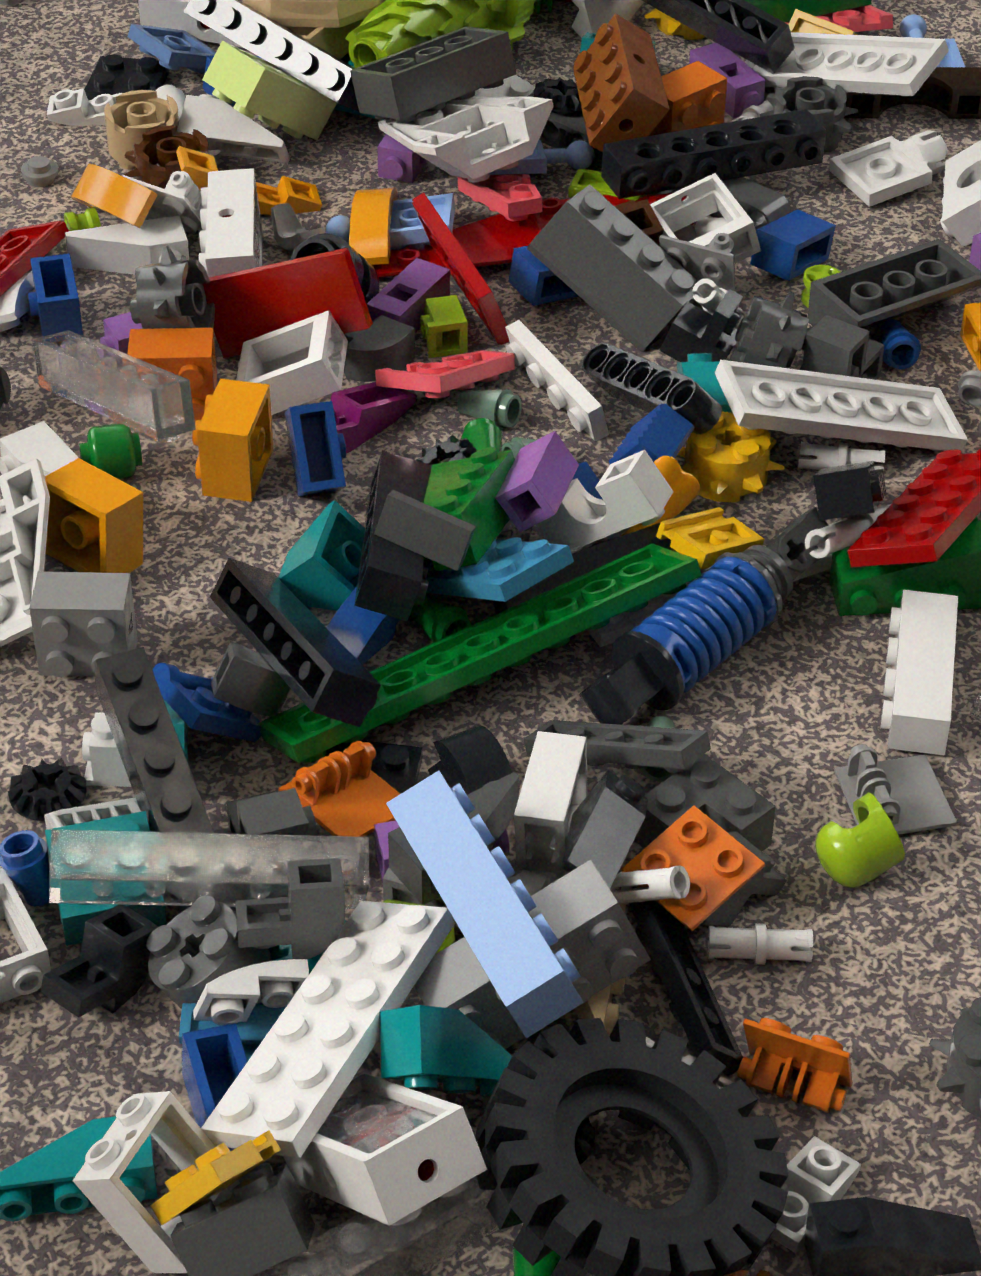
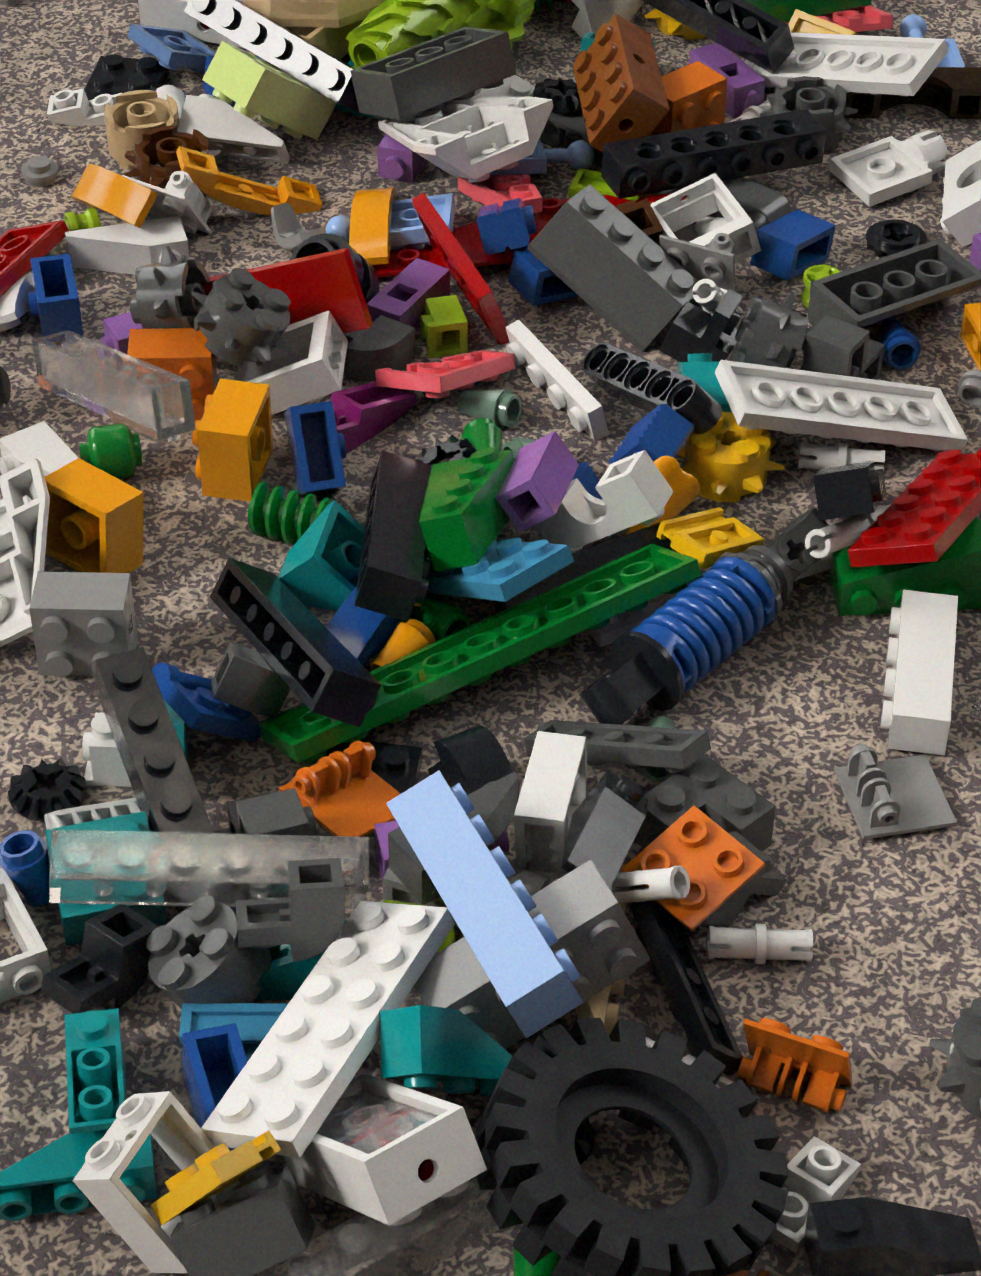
white slope [193,959,309,1025] -> none
white brick [199,168,263,277] -> none
dark grey tile [374,490,476,571] -> none
lime helmet [815,792,905,888] -> none
none -> teal slope [64,1008,127,1134]
none -> dark grey brick [191,268,292,367]
none -> green piece [248,481,345,546]
none -> light orange cone [370,619,436,671]
none -> blue brick [477,198,537,255]
none -> black gear [866,219,927,257]

